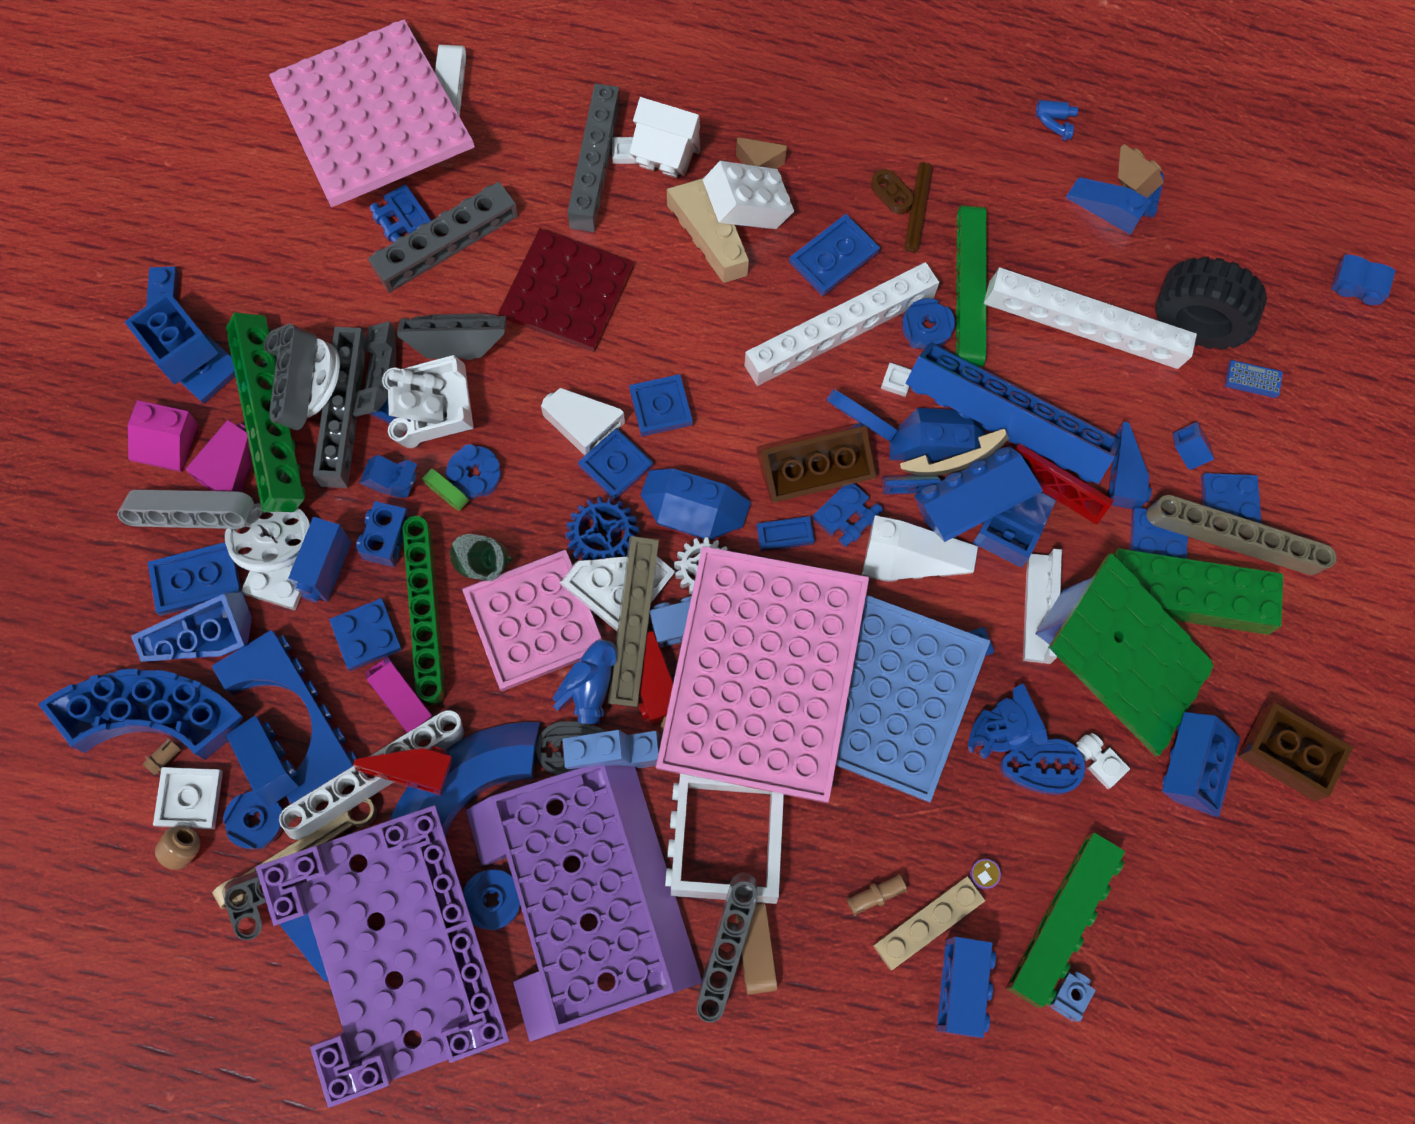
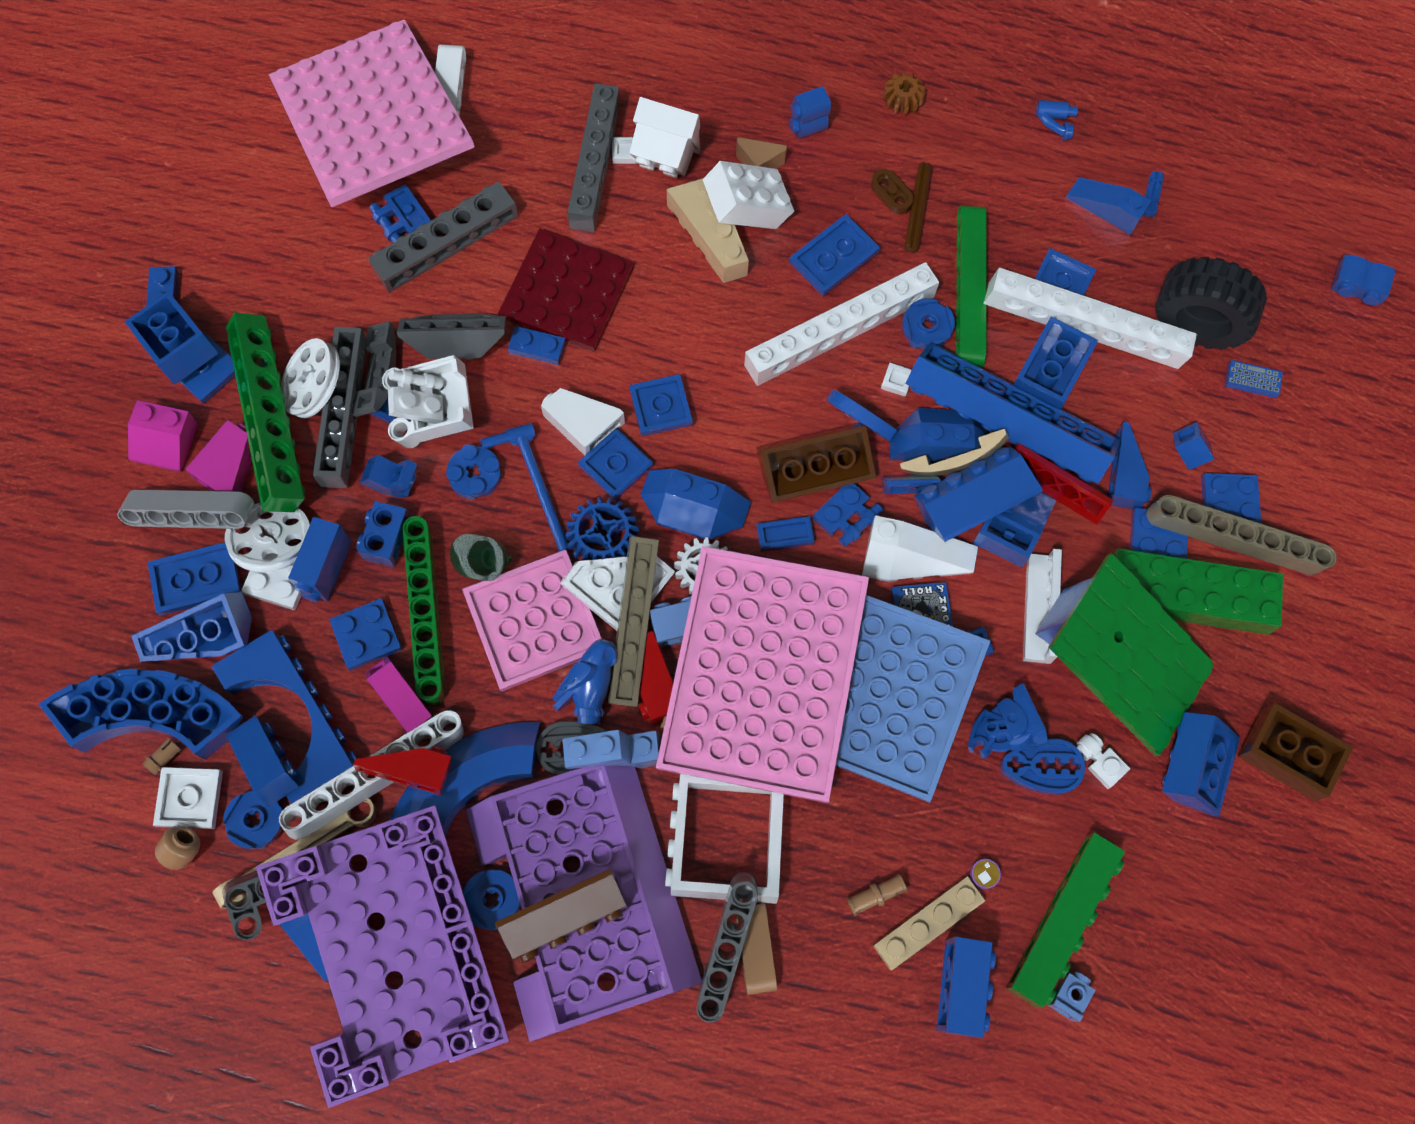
dark grey beam [264,323,317,430] -> none
bright green beam [422,469,469,511] -> none
medium nougat slope [1118,144,1164,198] -> none
none -> blue bar [480,423,570,552]
none -> slope [495,869,627,963]
none -> blue plate [508,326,566,365]
none -> blue brick [789,86,831,139]
none -> dark orange gear [883,71,925,116]
none -> tile [891,582,953,627]
none -> blue brick [1013,317,1098,409]
none -> blue plate [1035,248,1096,296]

